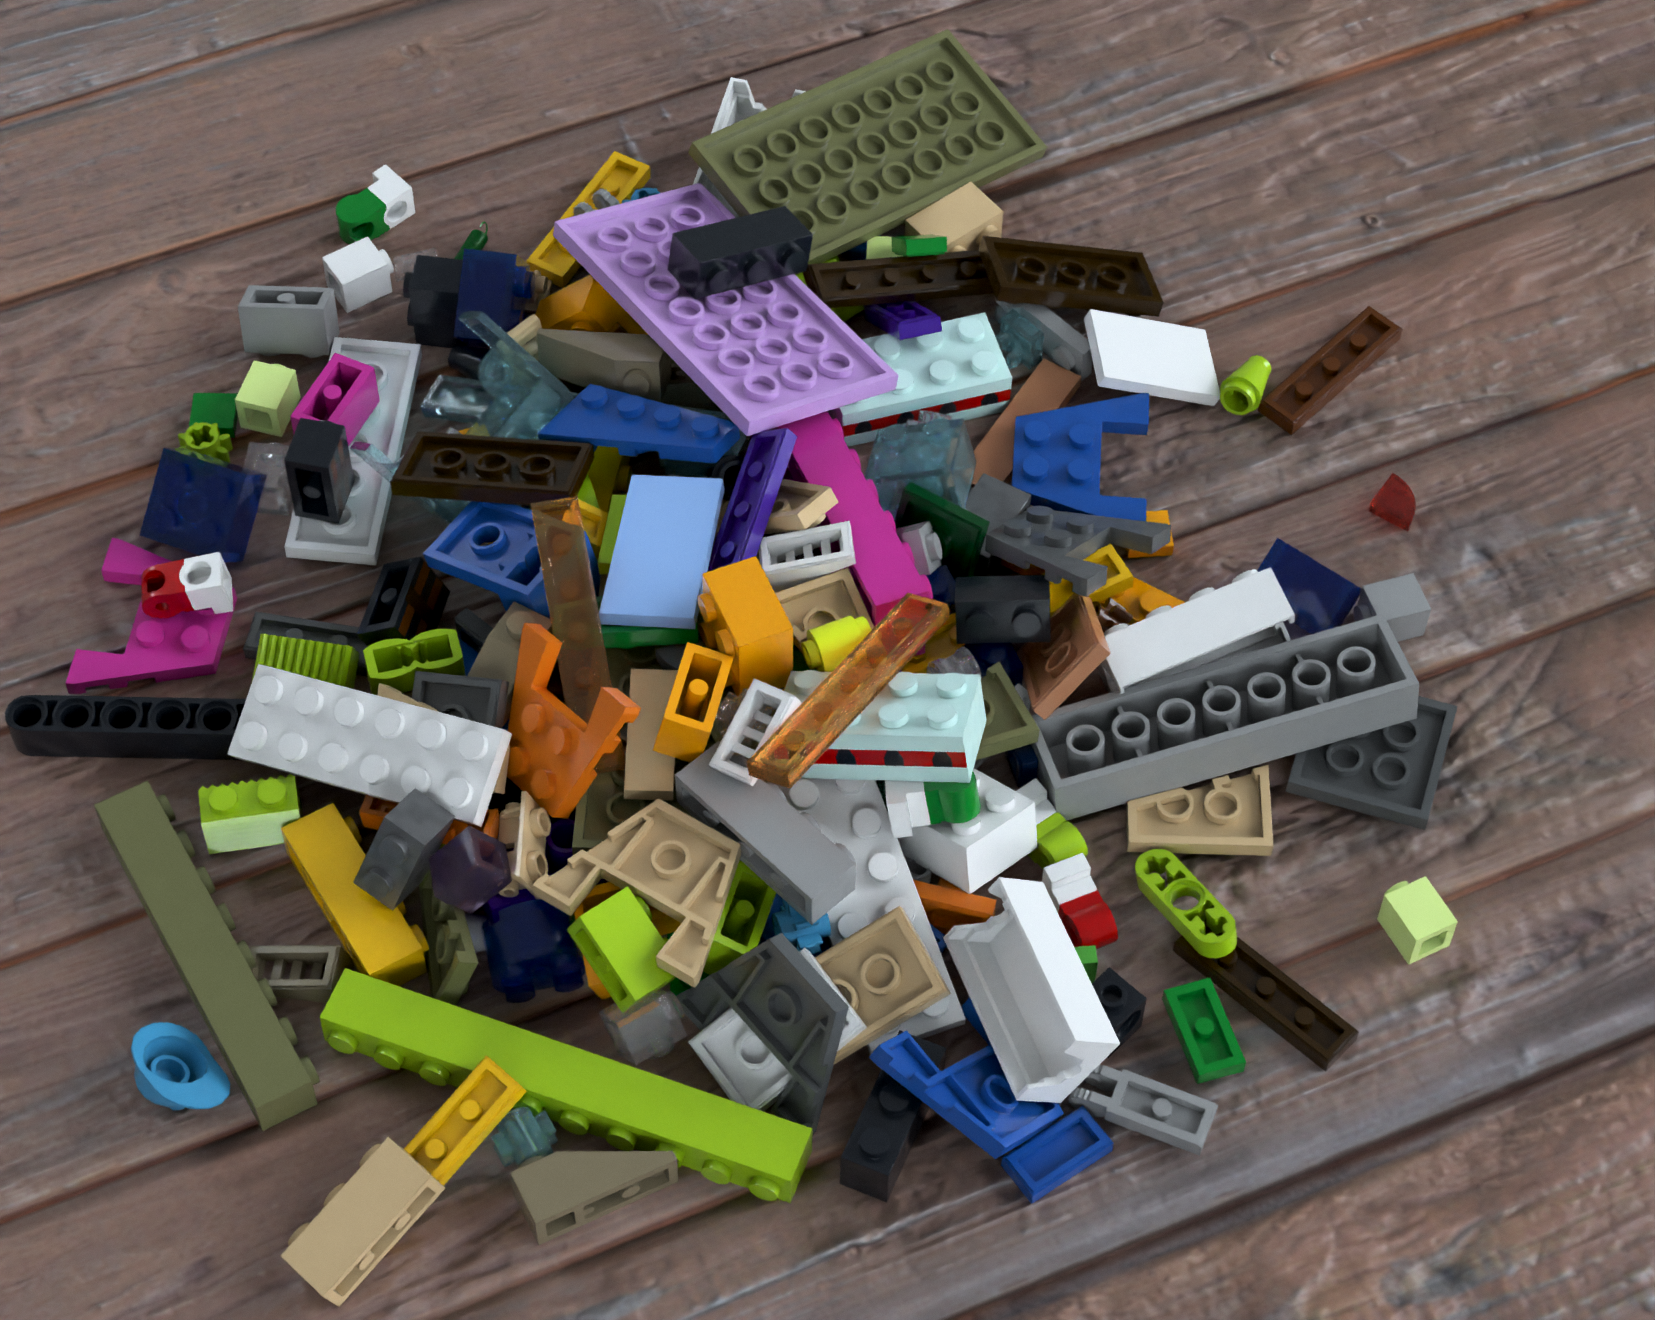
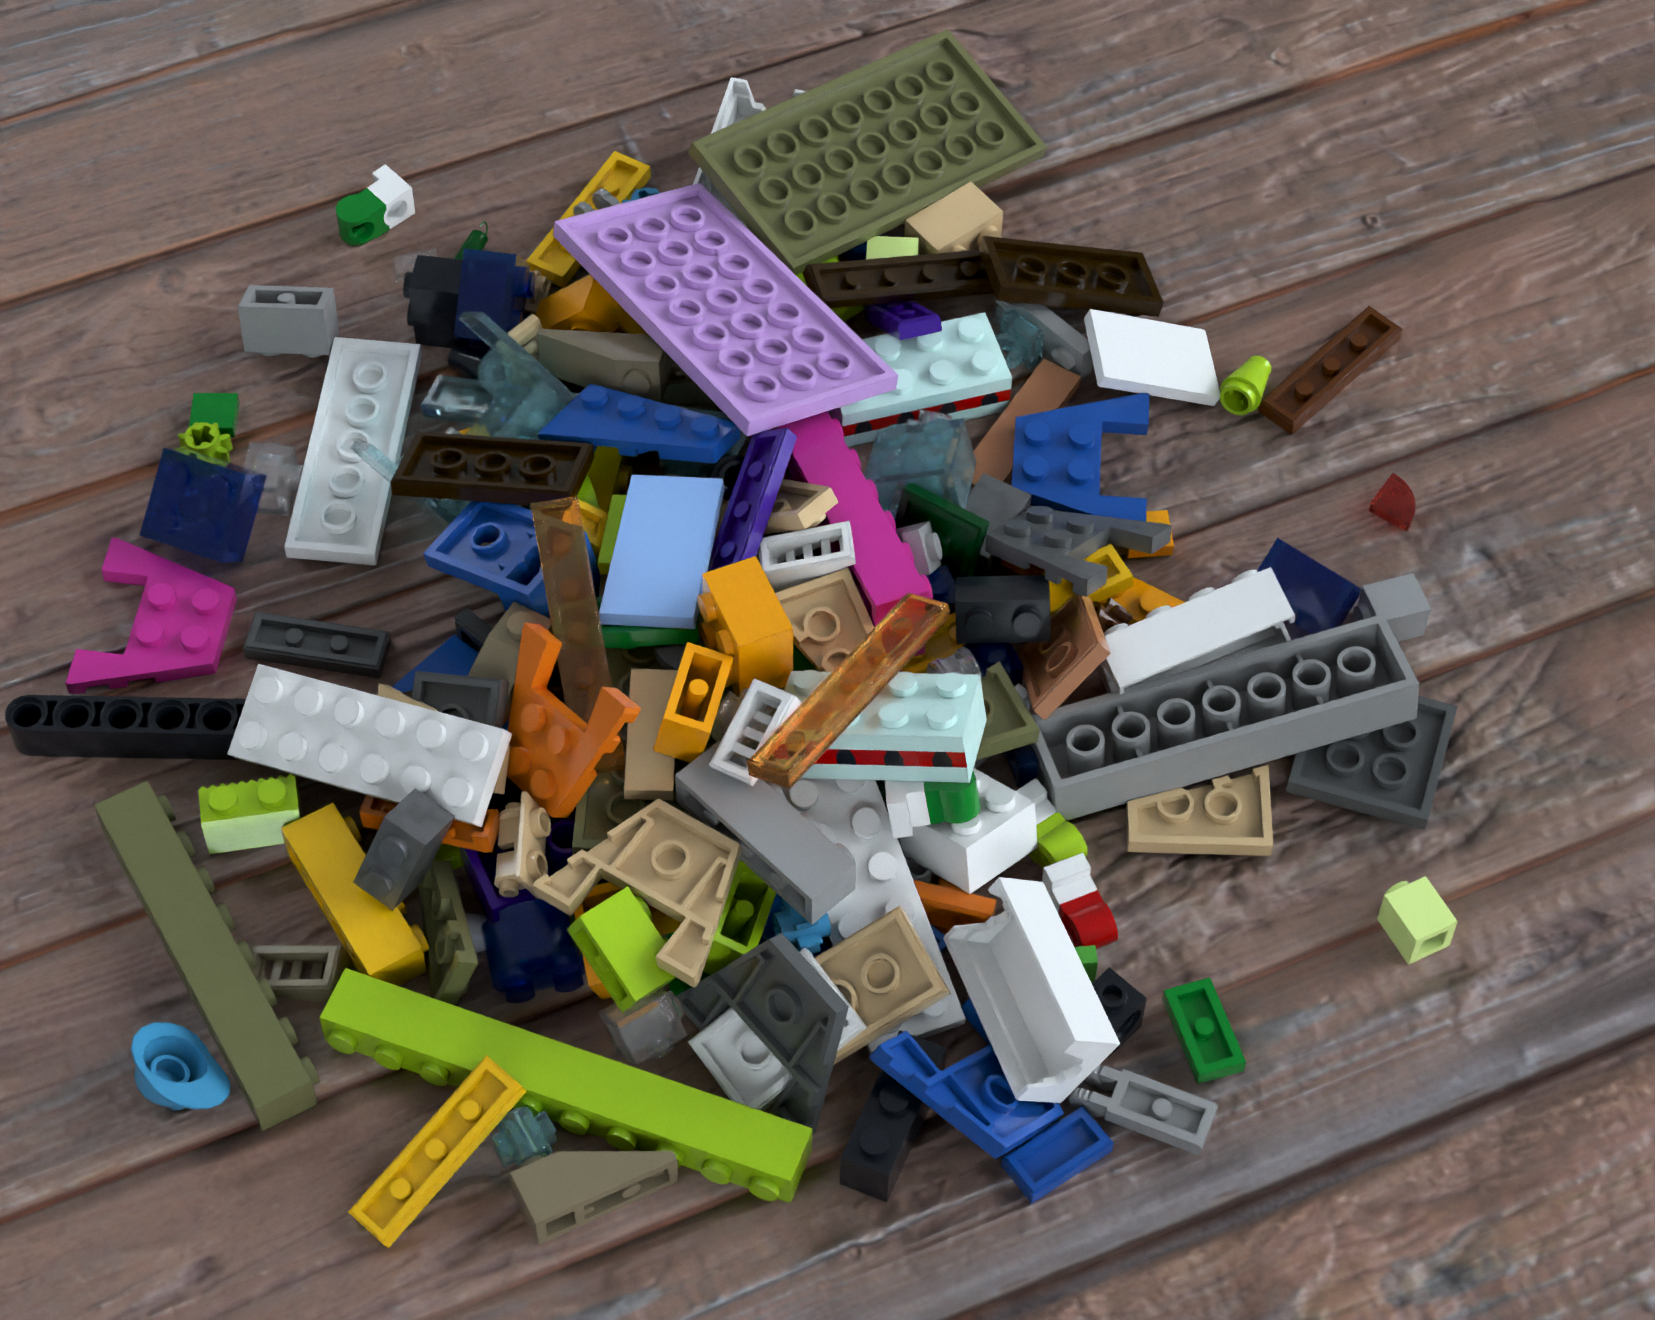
leg [141,551,233,619] -> none
yellowish green brick [235,360,301,437] -> none
lime brick [251,634,359,689] -> none
tan brick [281,1137,445,1307] -> none
black brick [284,418,354,524] -> none
dark pink brick [290,353,380,447] -> none
white brick [322,236,394,313] -> none
black brick [357,556,451,646] -> none
lime brick [363,628,466,695] -> none
clear purple brick [429,826,512,914] -> none
black brick [667,206,813,299] -> none
neon yellow brick [801,615,876,672] -> none
green tile [891,234,947,257] -> none
lime beam [1135,849,1237,958] -> none
dark brown tile [1173,919,1359,1072] -> none

